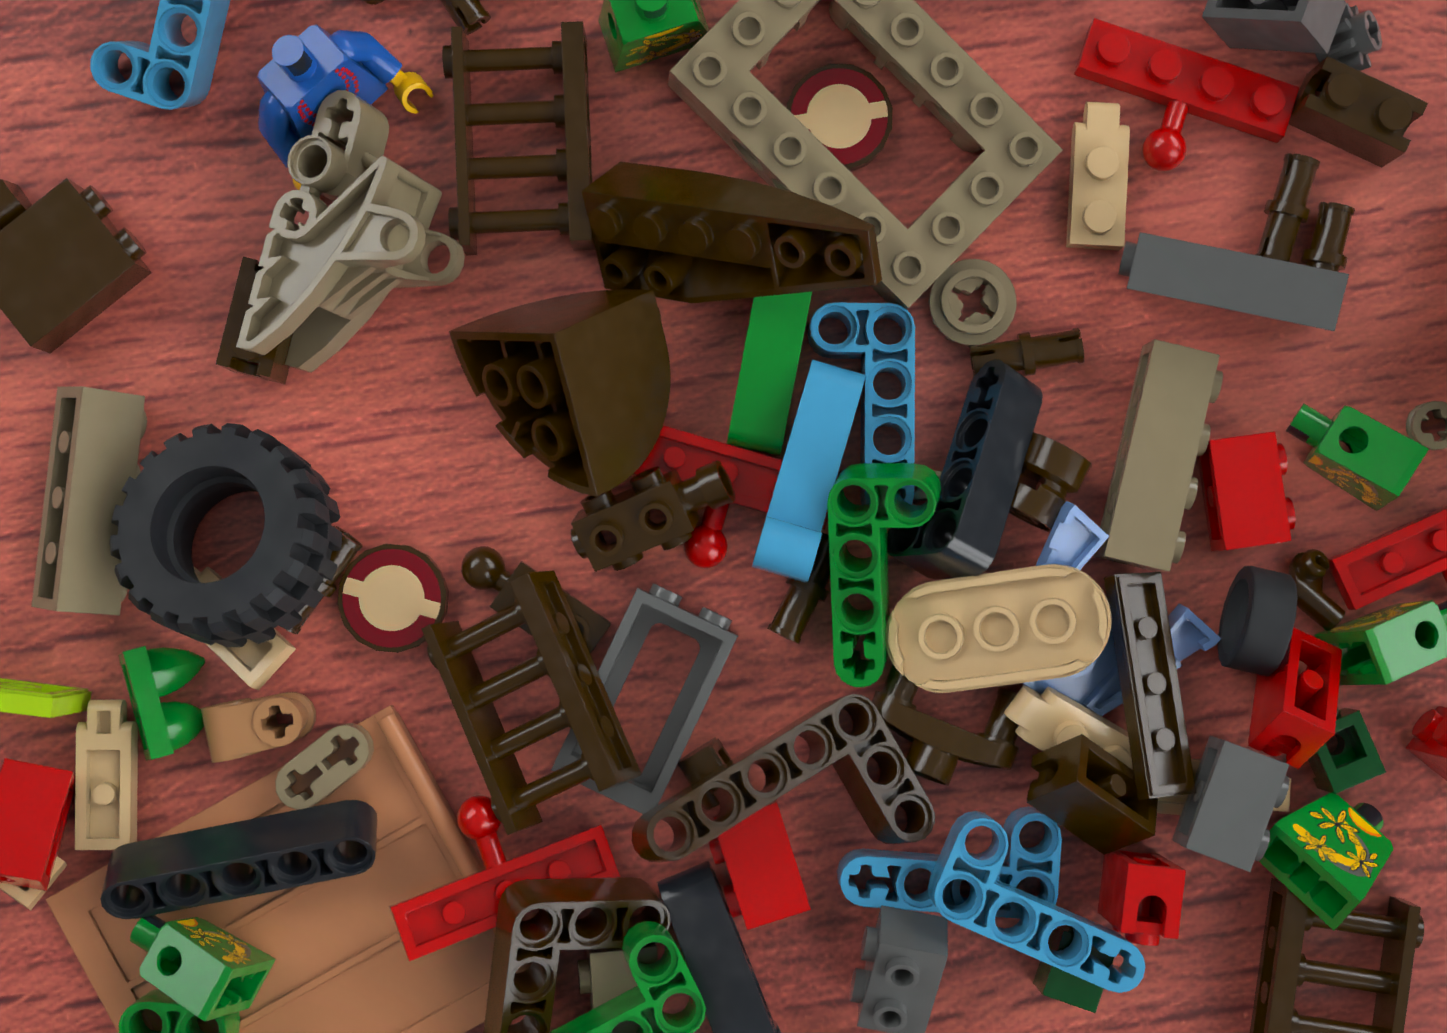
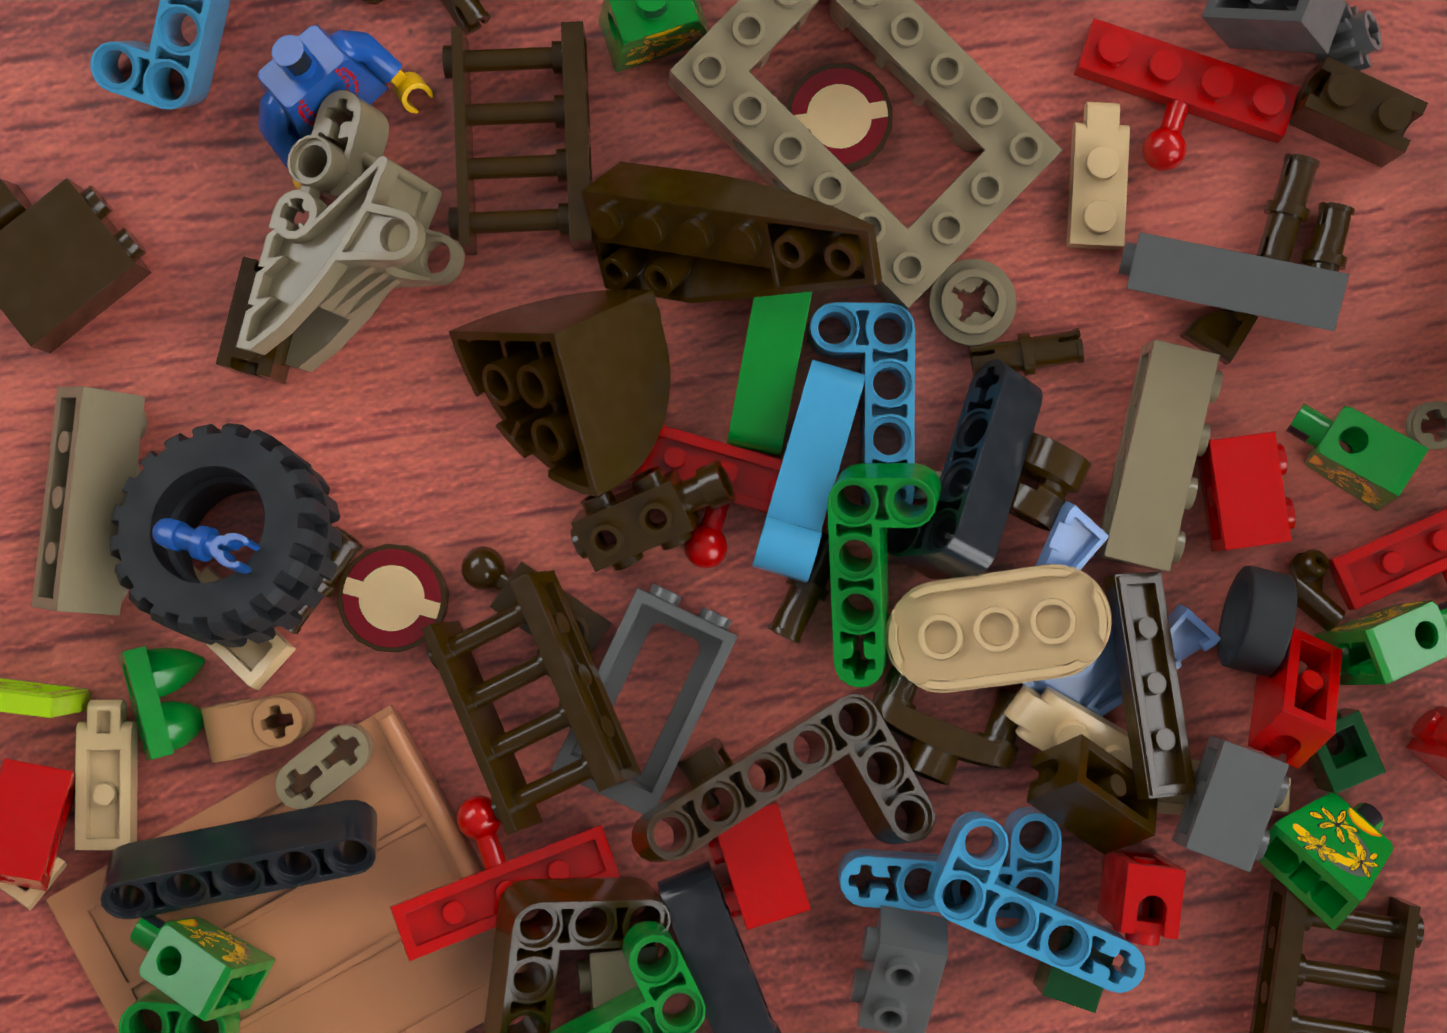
none -> blue piece [152,518,261,574]
none -> dark brown tile [1180,310,1258,365]

